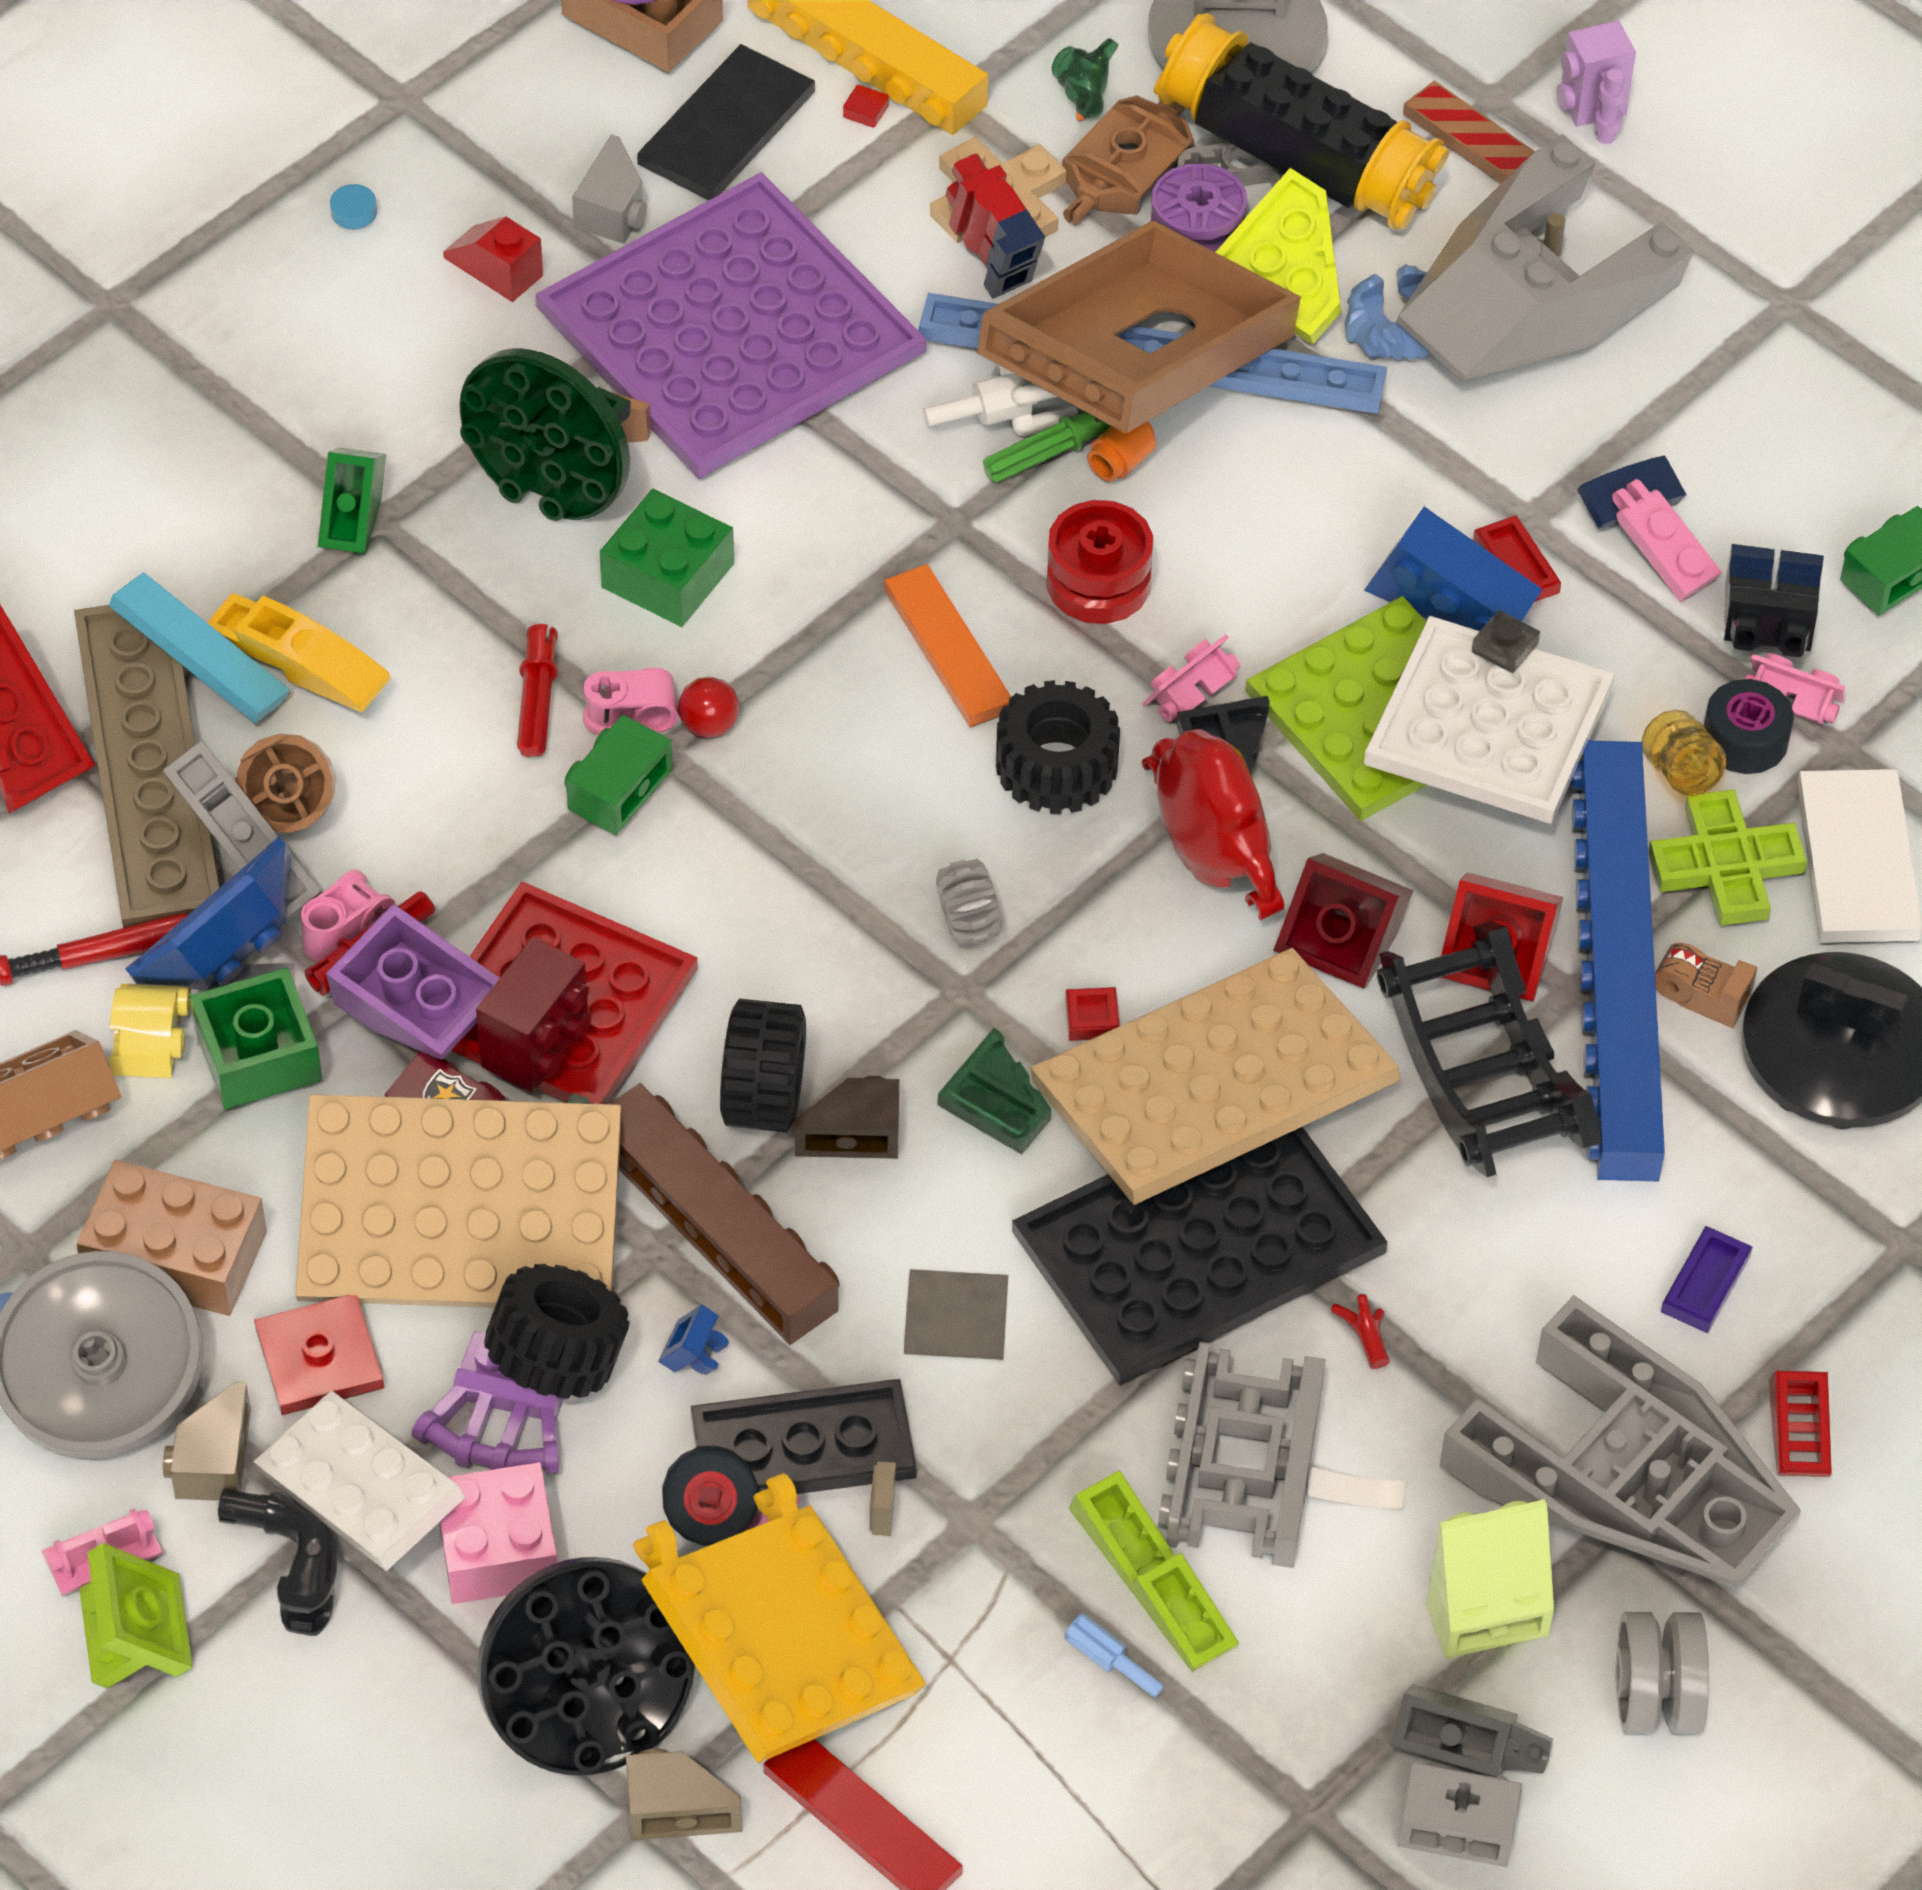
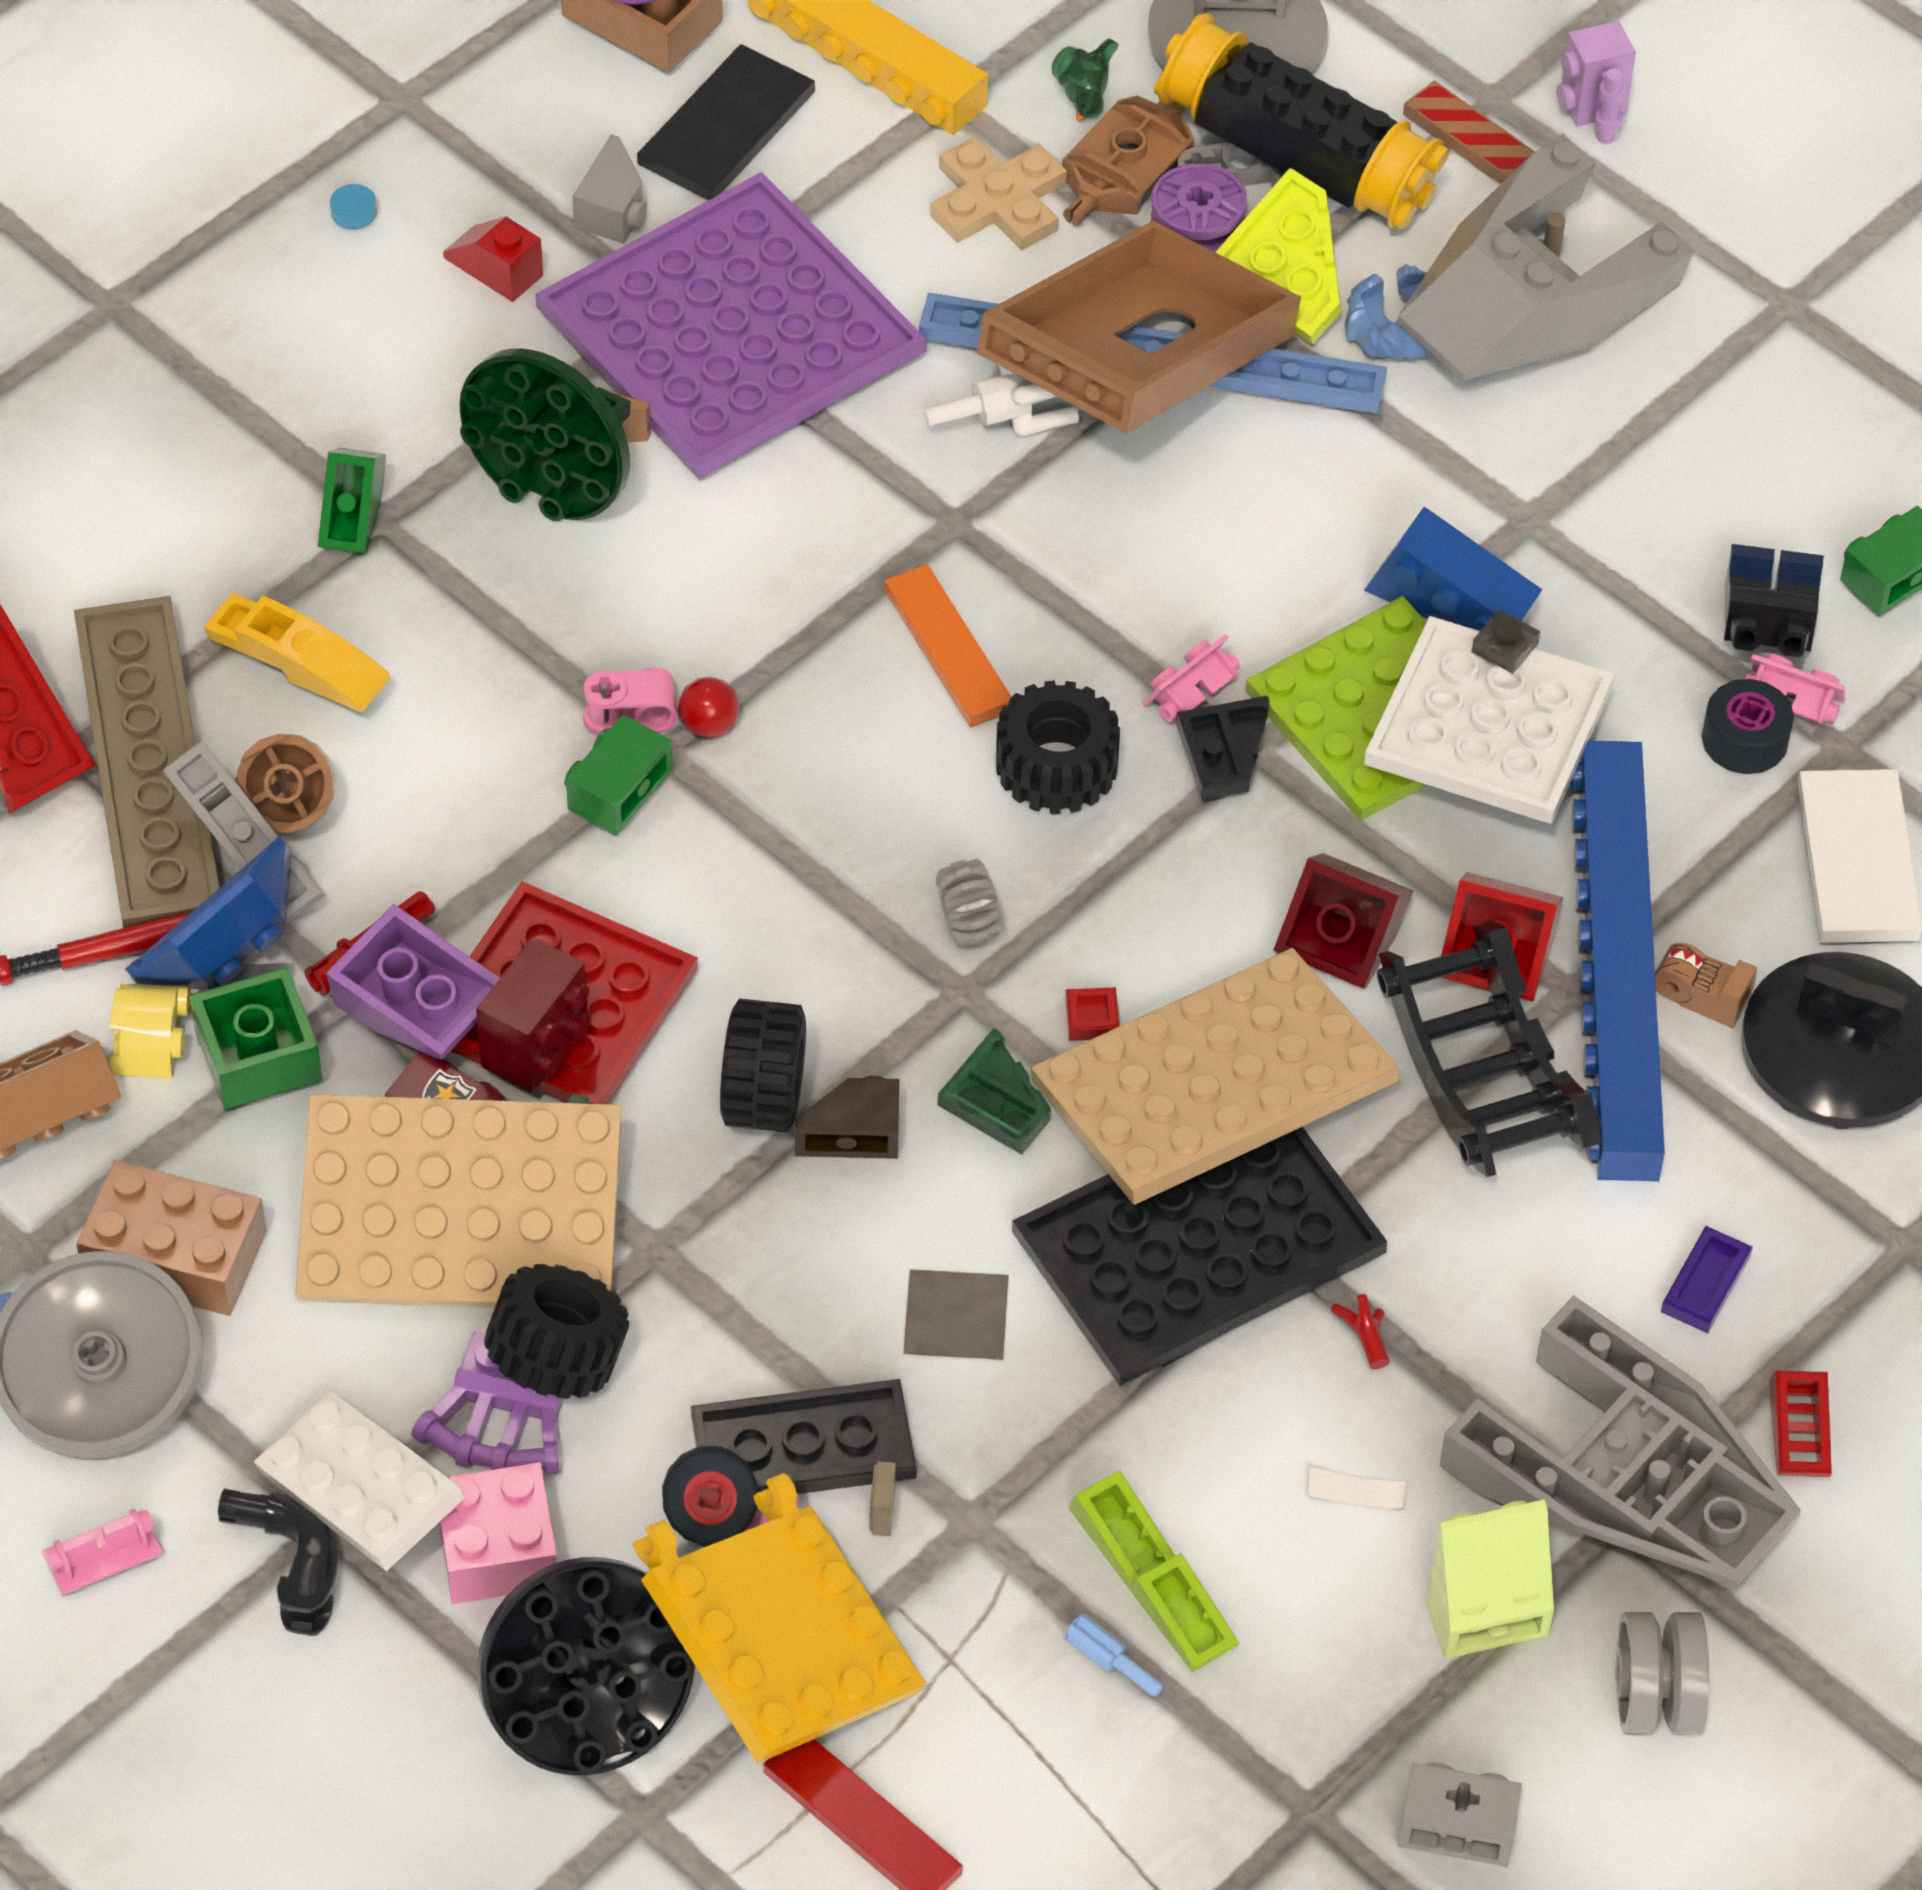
lime bracket [79,1543,193,1689] -> none
medium azure tile [109,572,290,724] -> none
slope [163,1382,251,1501] -> none
plate [254,1295,384,1415] -> none
bright pink piece [301,869,396,962] -> none
red axle [517,624,558,758] -> none
green brick [600,488,734,627] -> none
reddish brown brick [609,1082,840,1345] -> none
dark tan slope [626,1748,742,1840] -> none
blue tile [658,1304,729,1375] -> none
red piece [843,85,889,128] -> none
hips [945,153,1045,299] -> none
bright green axle [983,411,1111,483] -> none
red wheel [1046,500,1154,624] -> none
orange brick [1087,421,1156,482] -> none
red piece [1141,729,1284,921] -> none
light grey fence [1158,1342,1326,1568] -> none
dark grey hinge [1390,1684,1554,1777] -> none
red tile [1473,515,1561,602] -> none
dark blue slope [1577,455,1687,529] -> none
bright pink hinge [1612,479,1722,602] -> none
clear yellow wheel [1641,709,1726,796] -> none
lime plate [1648,789,1807,926] -> none

